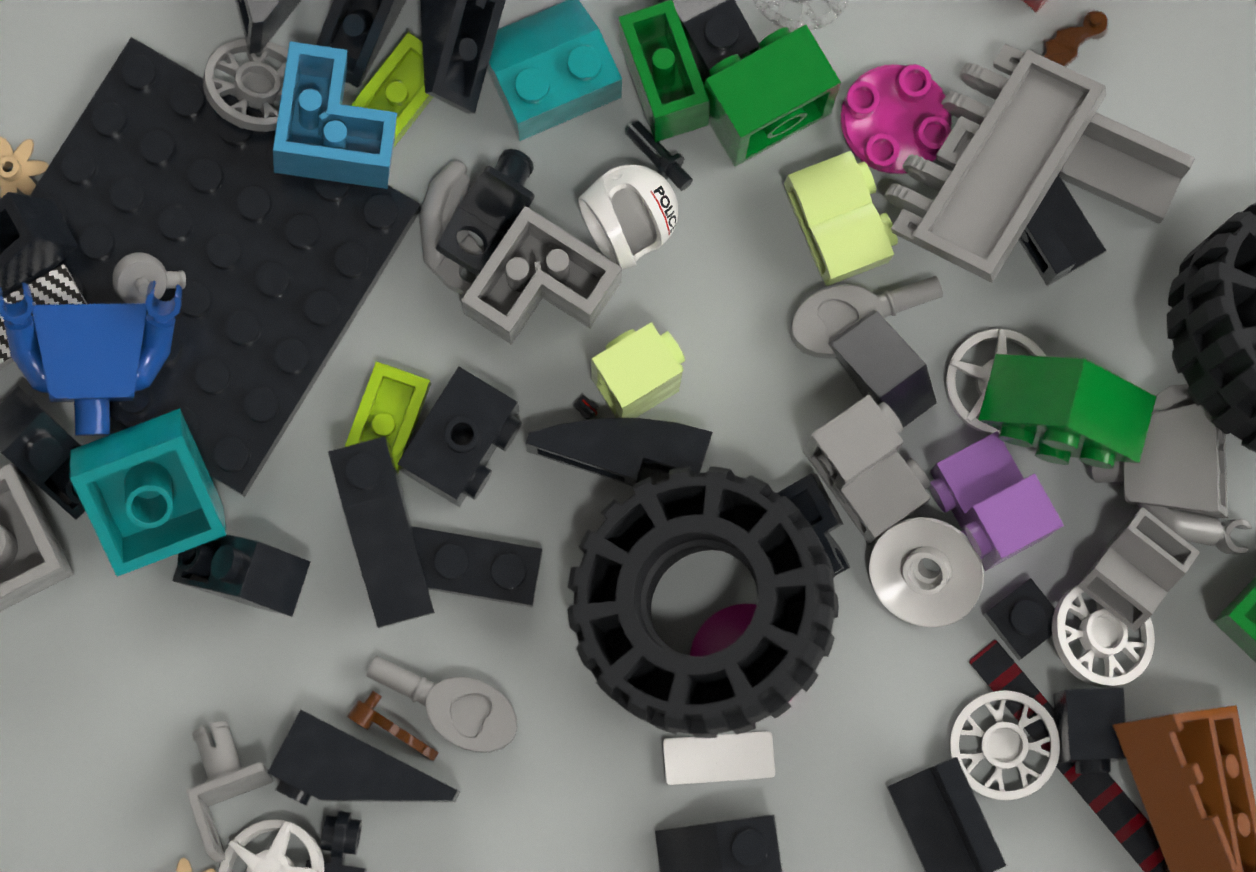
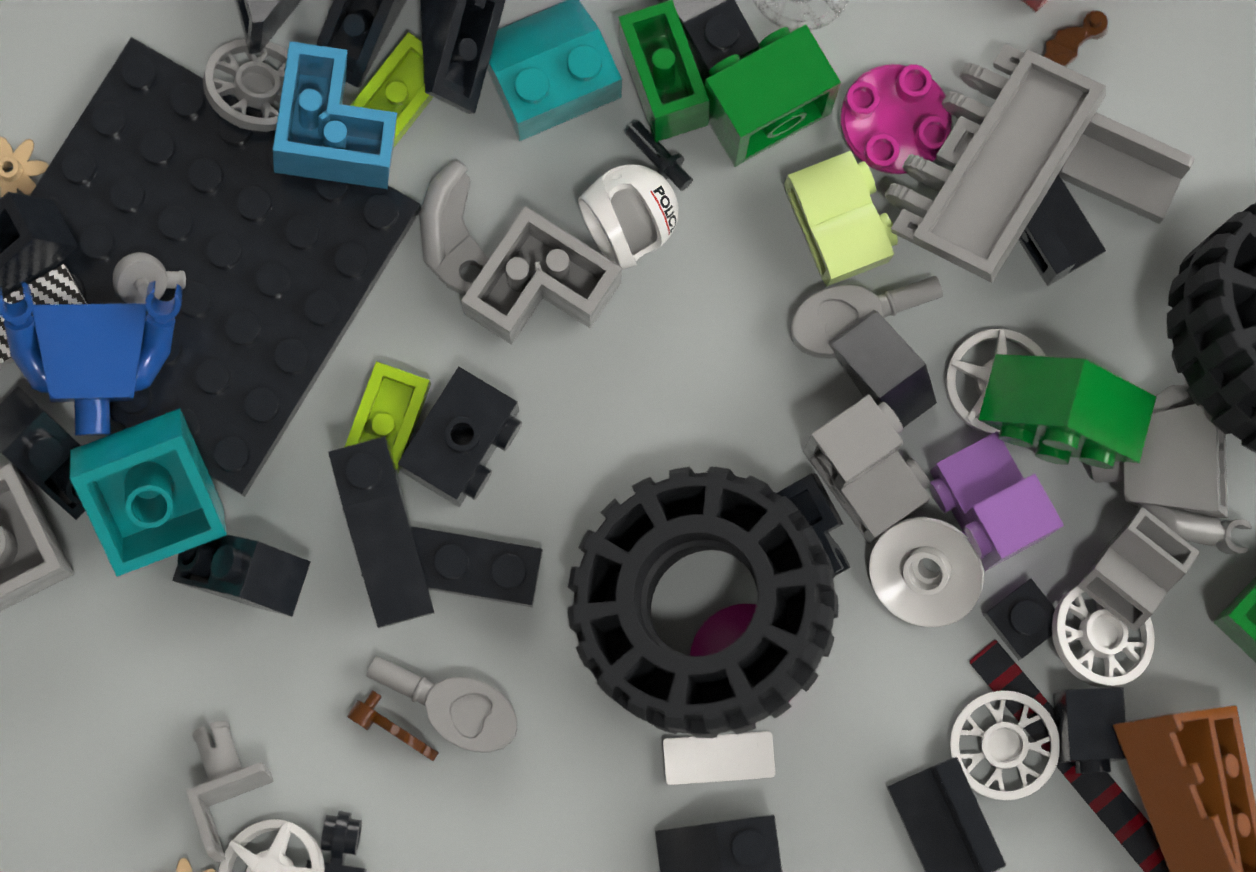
black slope [267,709,460,806] -> none
black bracket [436,149,535,276] -> none
black slope [526,418,713,486] -> none
black piece [573,395,599,420] -> none
yellowish green brick [591,322,686,418] -> none

